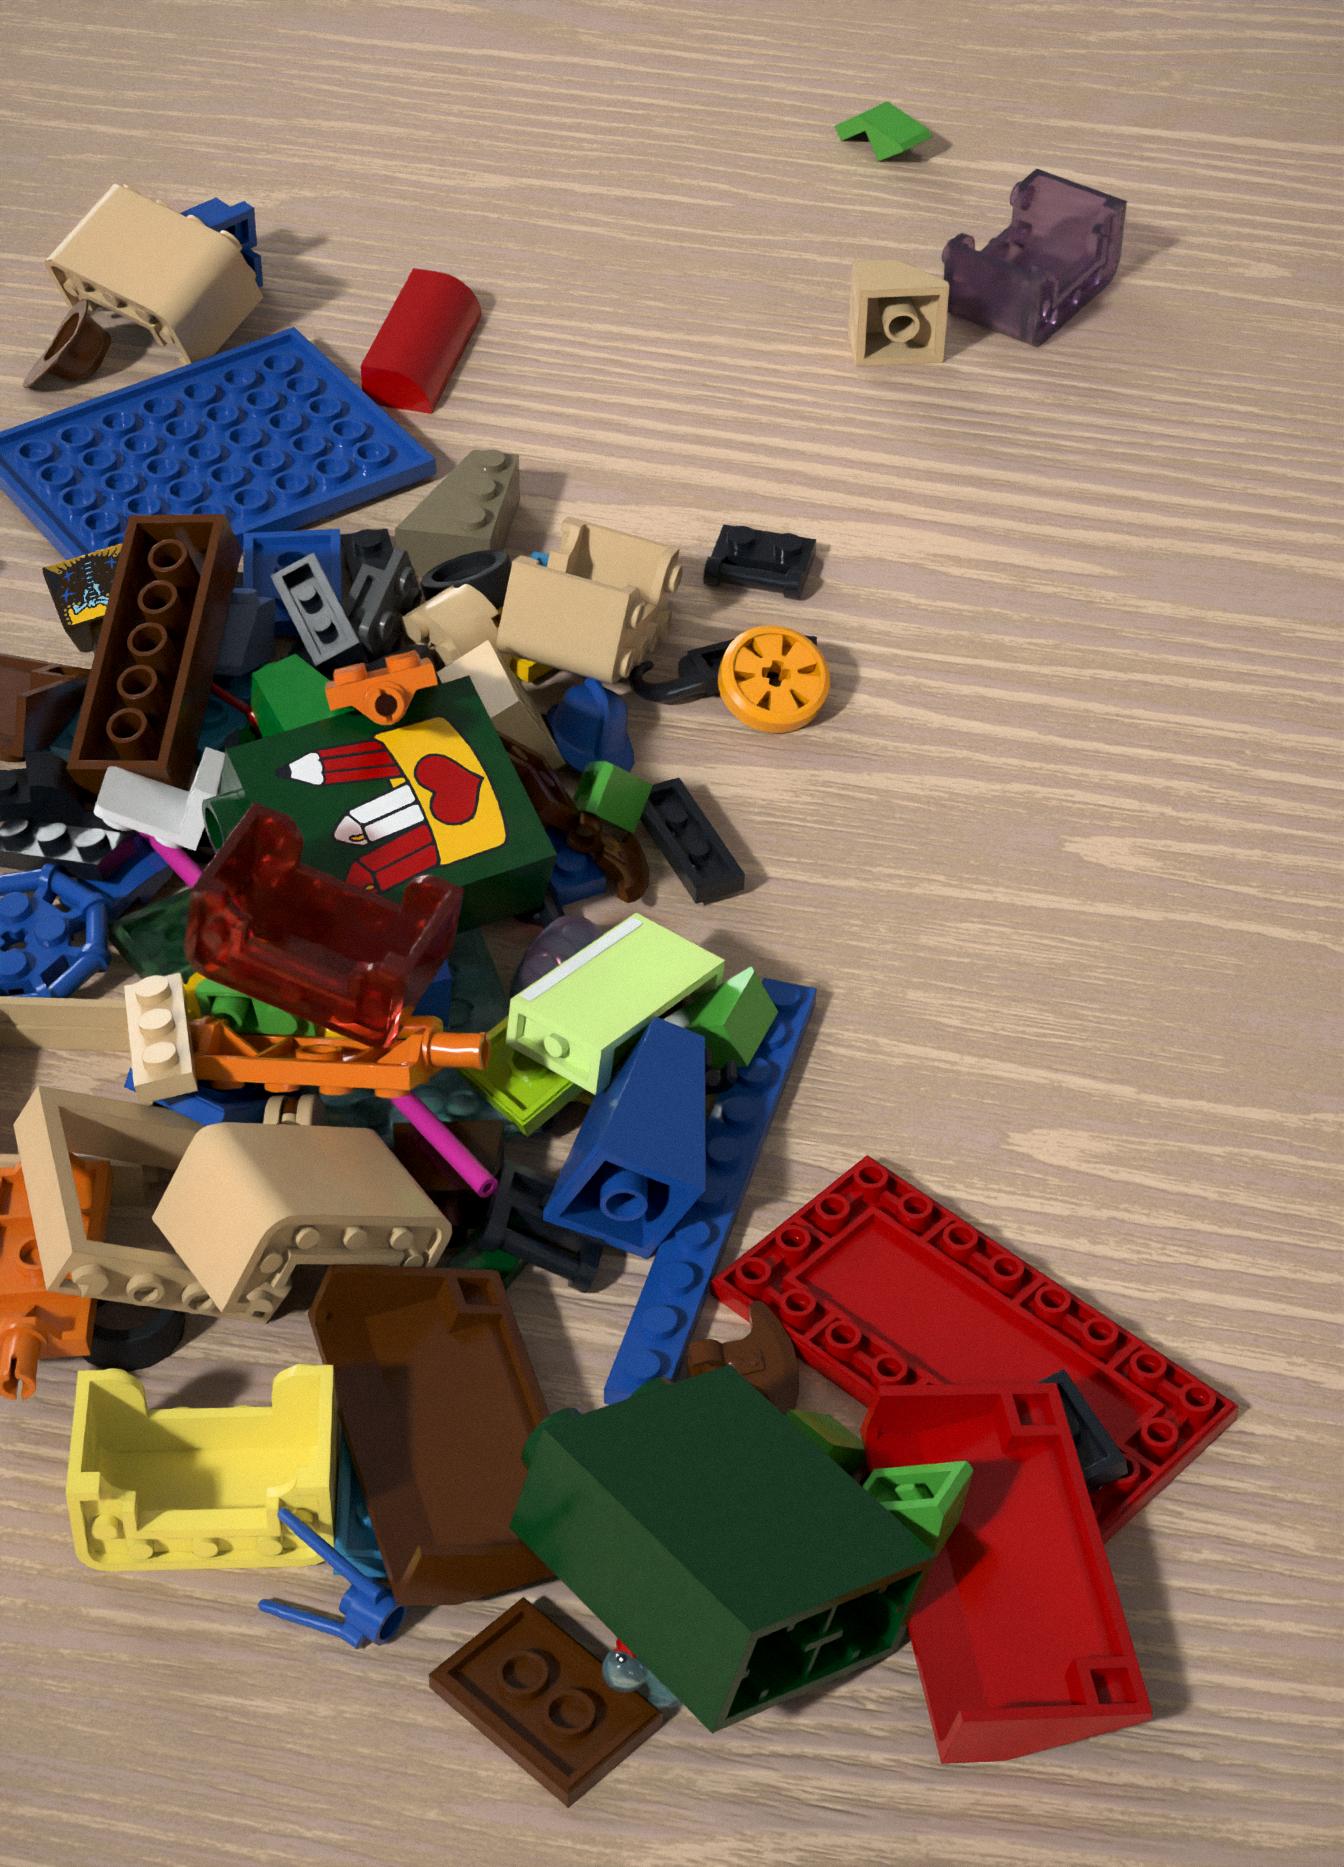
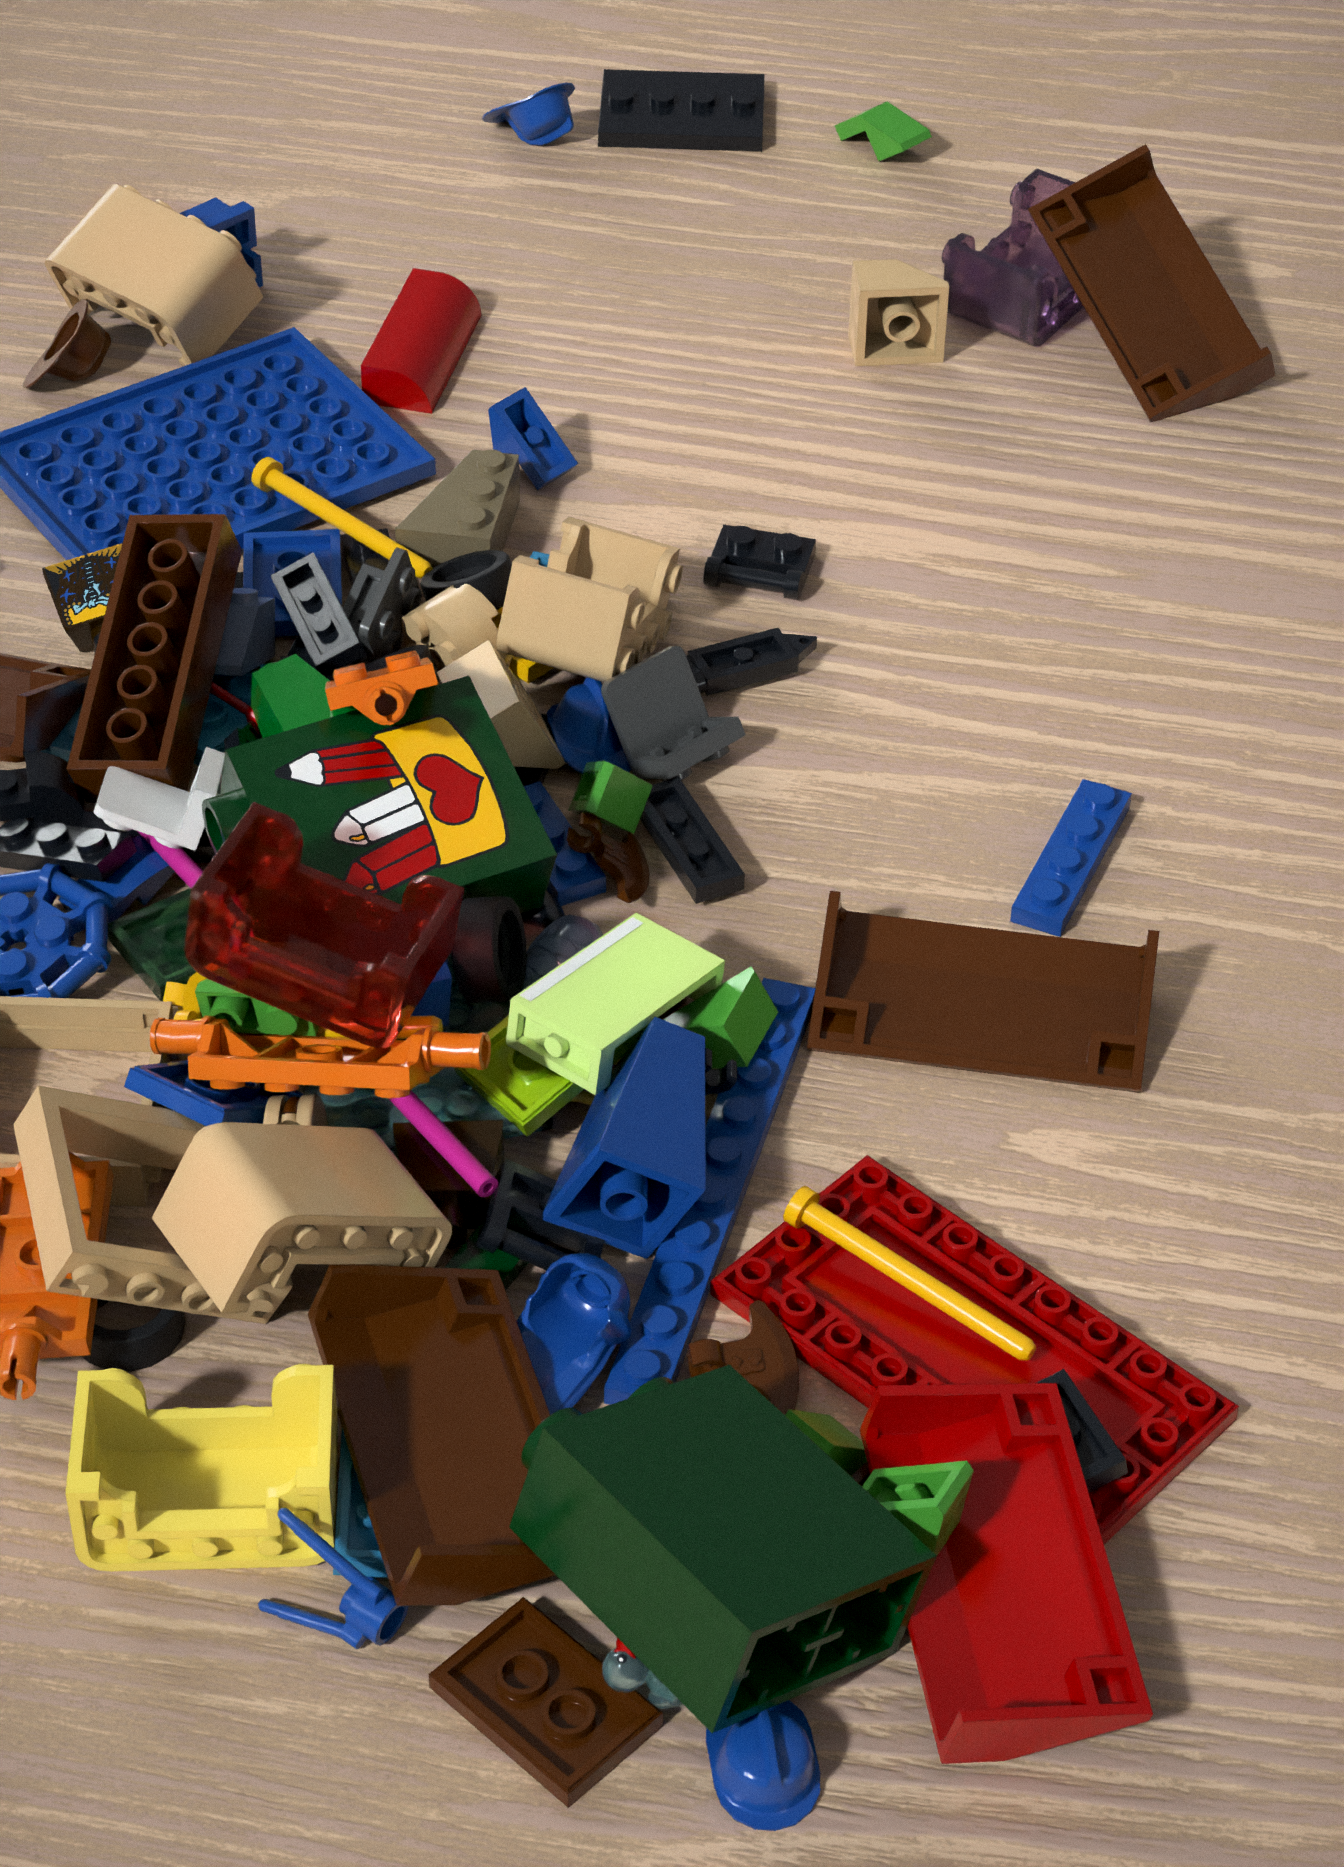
tan plate [124,973,198,1104] -> none
reddish brown plate [496,730,580,833] -> none
light orange wheel [718,625,830,733] -> none
none -> yellow bar [251,457,432,579]
none -> black tyre [451,896,527,1003]
none -> blue piece [482,82,575,146]
none -> blue slope [488,387,578,490]
none -> blue hair [516,1253,631,1415]
none -> black plate [598,69,765,152]
none -> dark grey bracket [601,646,746,782]
none -> blue piece [706,1700,820,1831]
none -> yellow bar [783,1185,1036,1361]
none -> reddish brown slope [807,891,1160,1093]
none -> blue plate [1010,779,1132,937]
none -> reddish brown slope [1028,144,1276,423]

